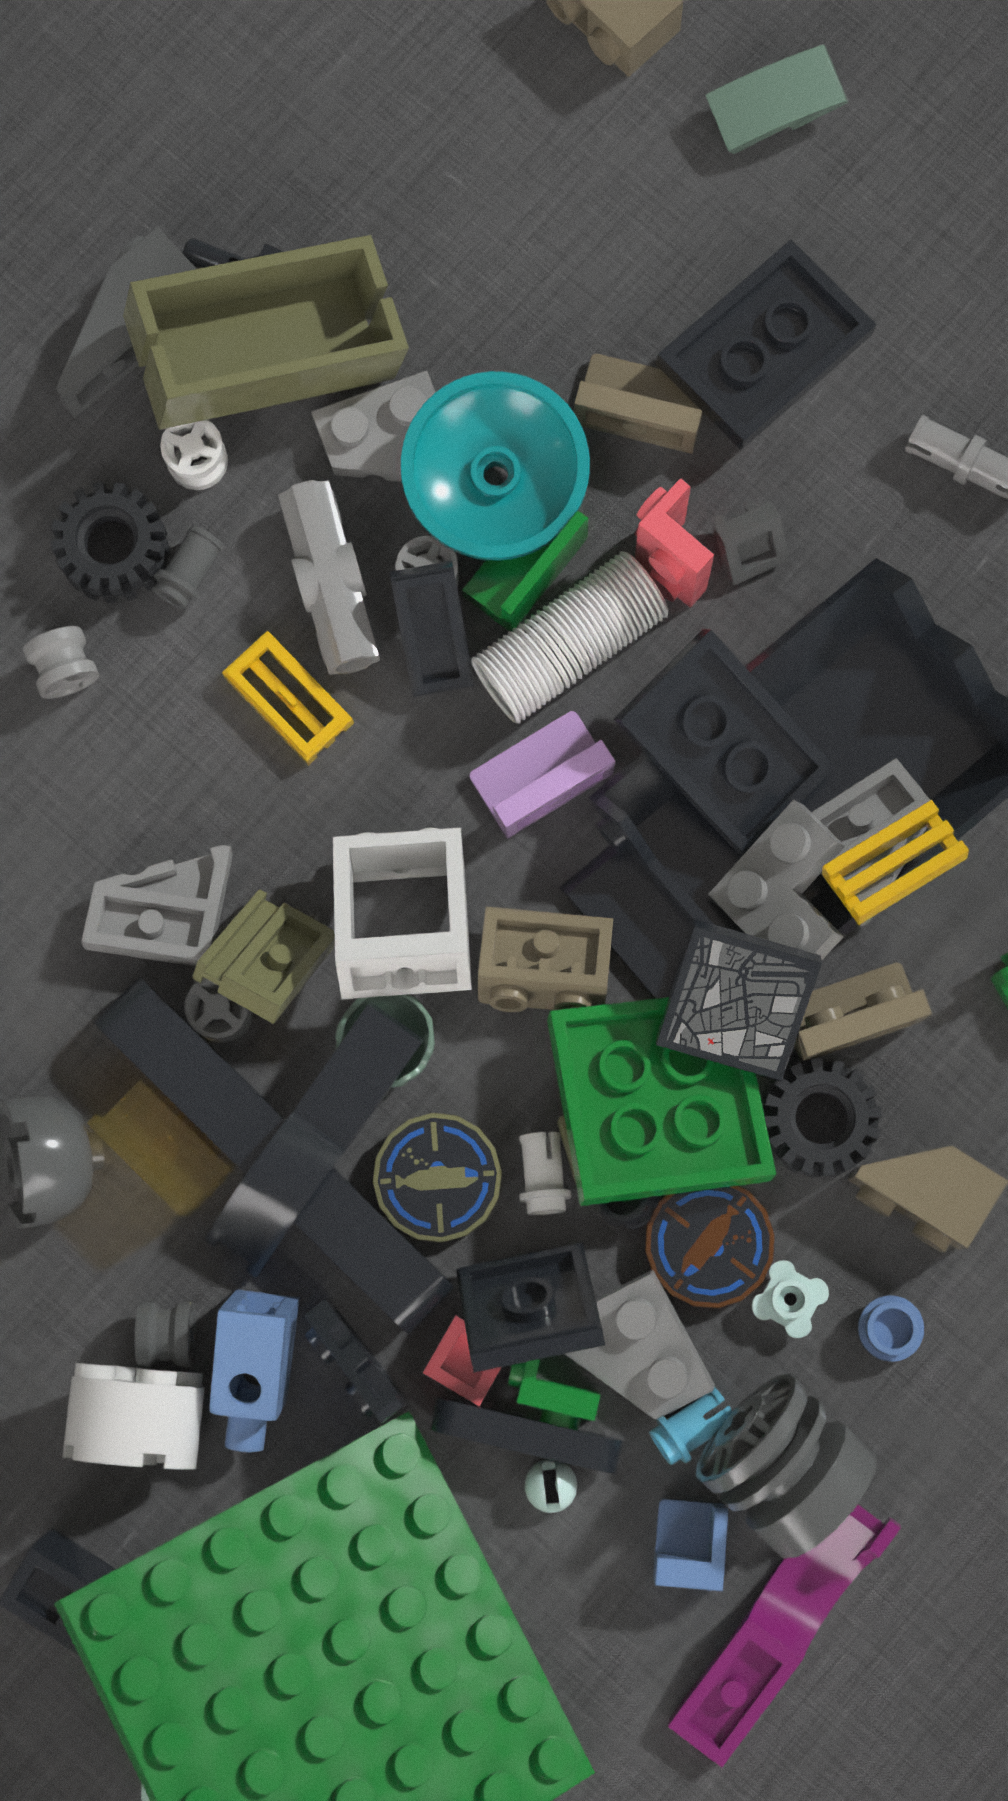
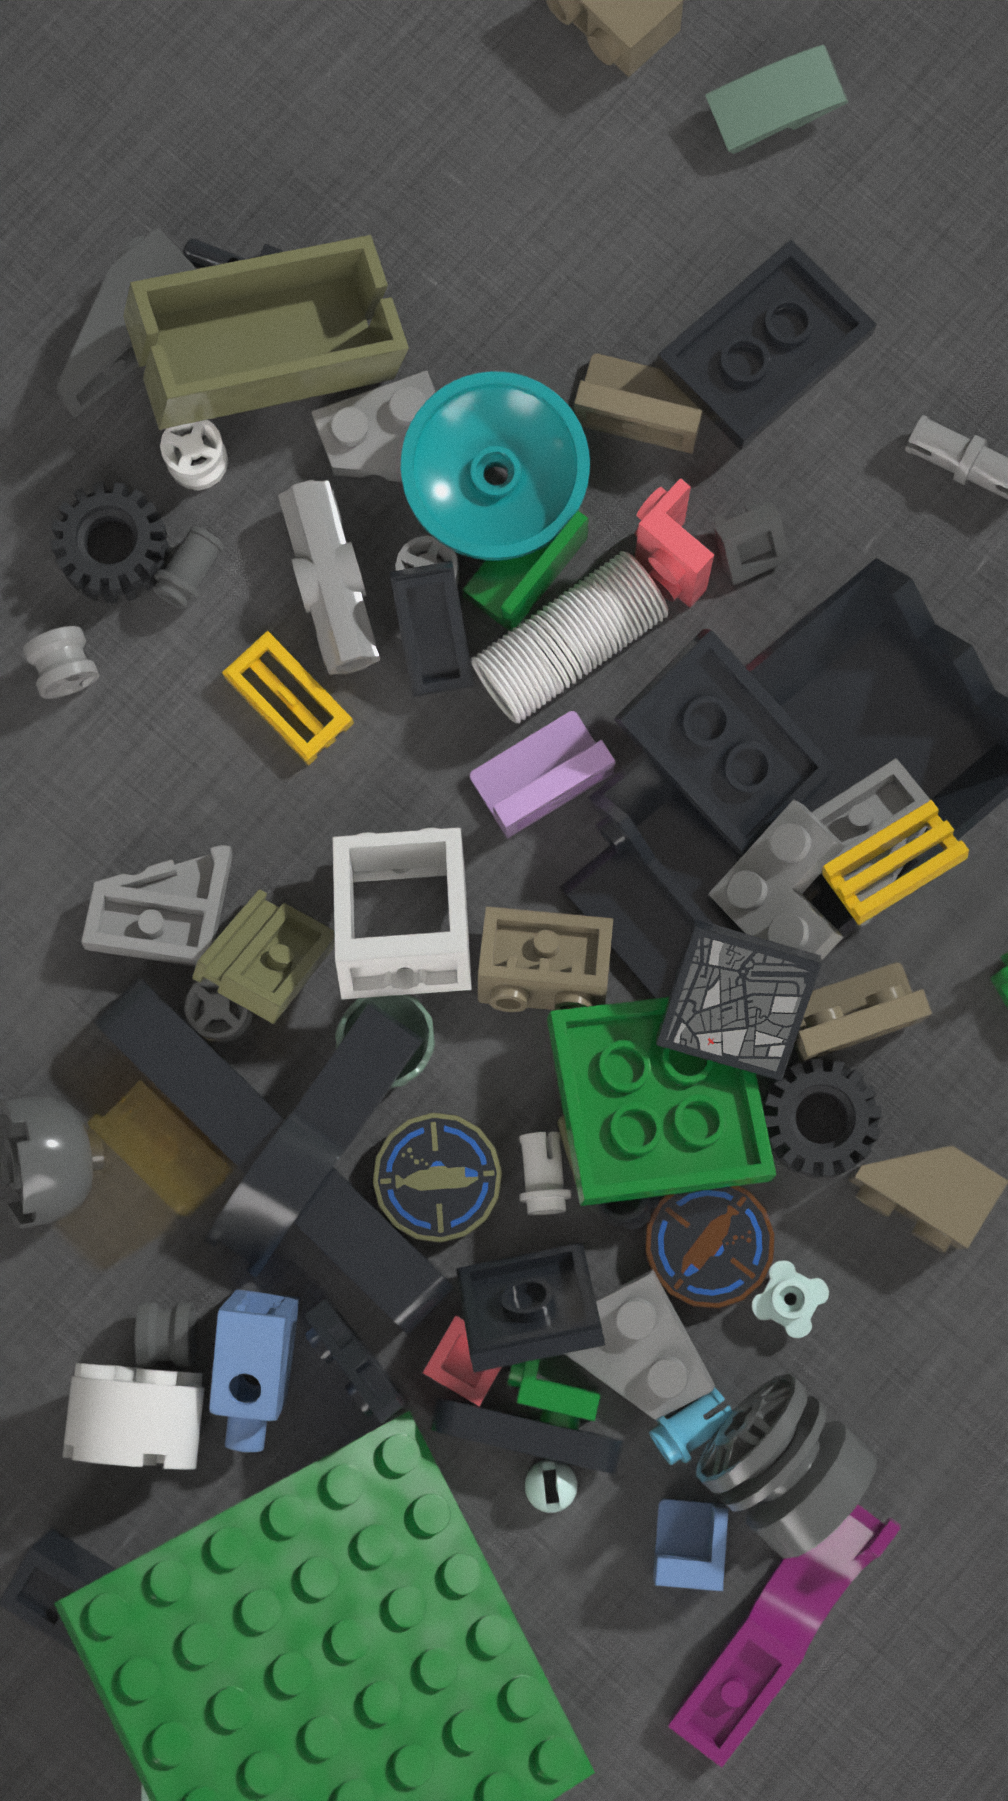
medium blue plate [858,1295,924,1362] -> none

